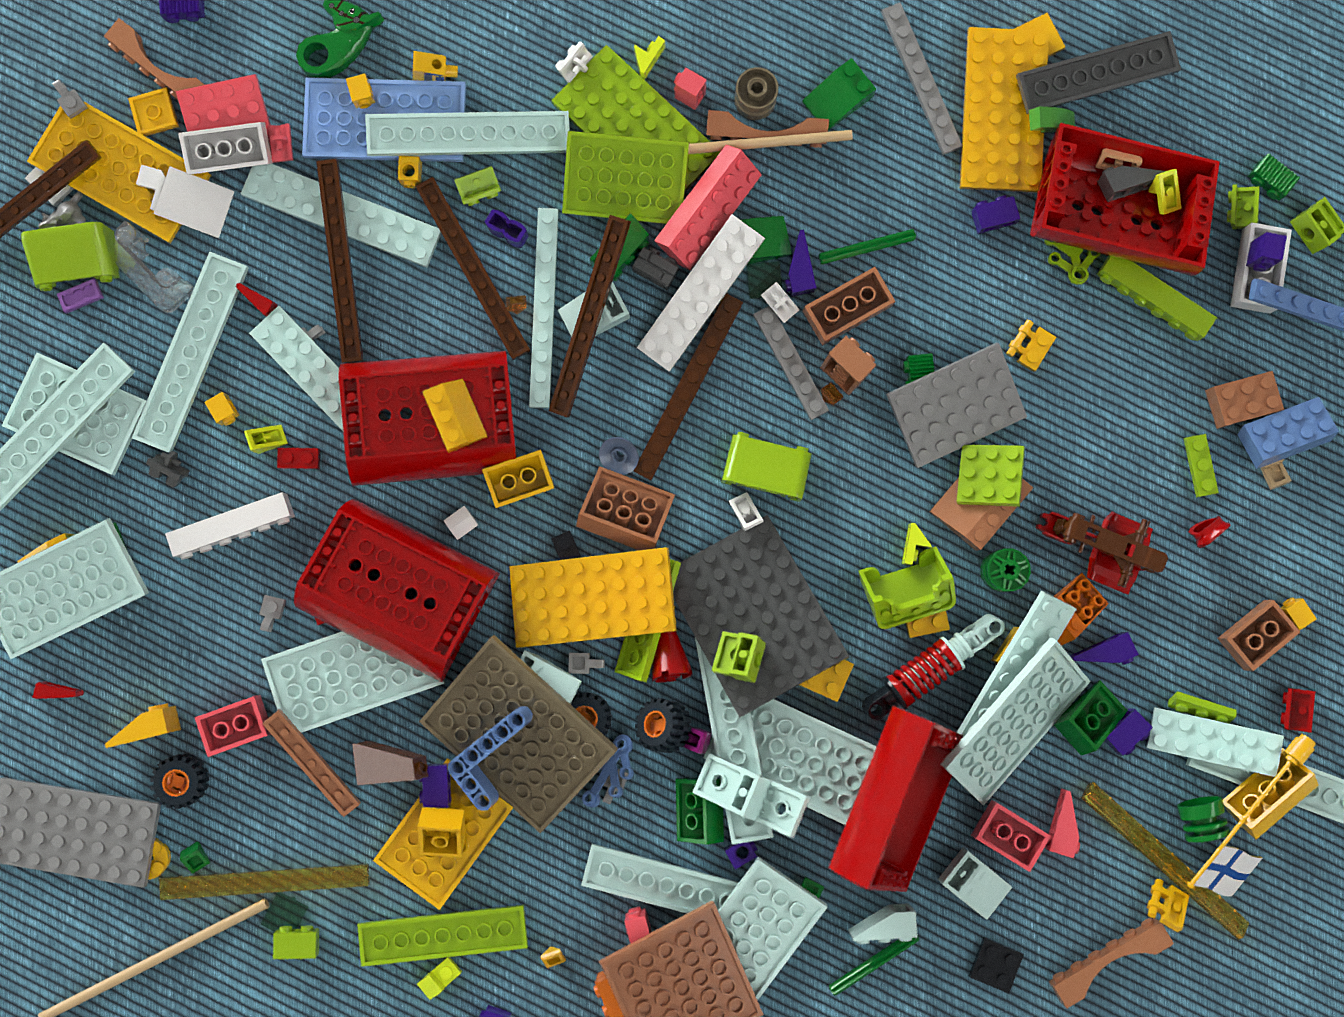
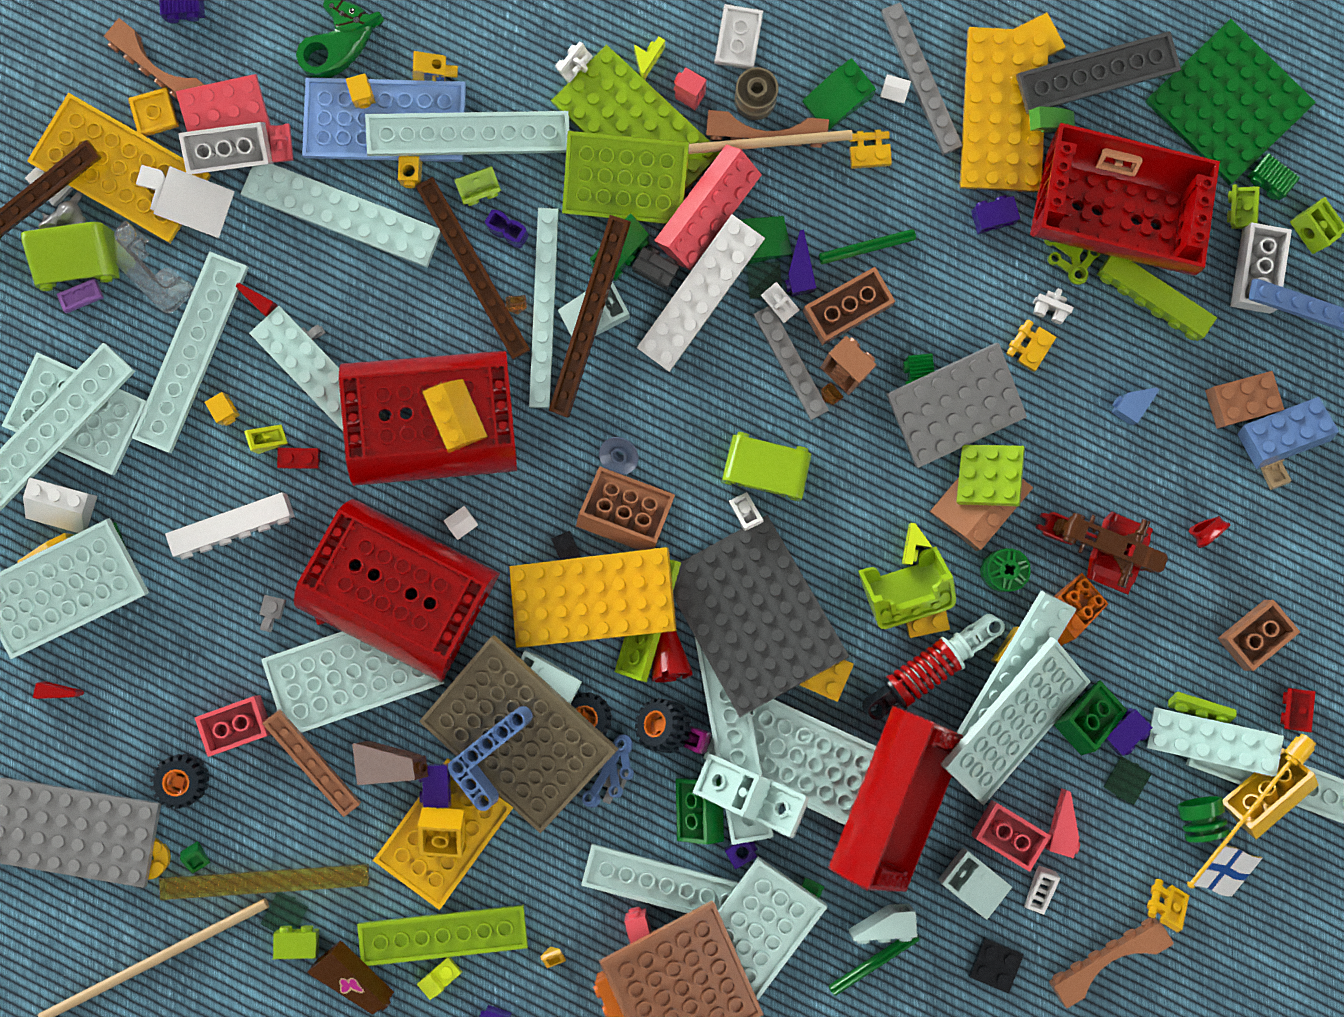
light grey plate [52,79,88,119] -> none
yellow slope [105,703,181,748] -> none
dark grey hips [146,451,190,487] -> none
reddish brown plate [316,159,364,363] -> none
yellow slope [482,449,554,508] -> none
light grey plate [568,653,605,674] -> none
reddish brown plate [633,294,743,481] -> none
lime brick [711,631,766,683] -> none
dark purple slope [1070,632,1139,665] -> none
clear yellow plate [1081,782,1249,940] -> none
dark grey slope [1097,166,1166,202] -> none
neon yellow slope [1148,169,1182,215] -> none
lime plate [1183,434,1219,498] -> none
dark purple brick [1246,232,1287,272] -> none
yellow brick [1281,597,1317,630] -> none
none -> white slope [23,478,97,533]
none -> reddish brown slope [307,940,394,1015]
none -> white tile [714,4,763,69]
none -> yellow plate [849,129,892,169]
none -> white piece [880,74,911,104]
none -> white slope [1024,865,1060,915]
none -> white hips [1033,288,1074,325]
none -> clear green piece [1103,756,1151,805]
none -> medium blue slope [1111,388,1159,426]
none -> green plate [1145,19,1316,186]

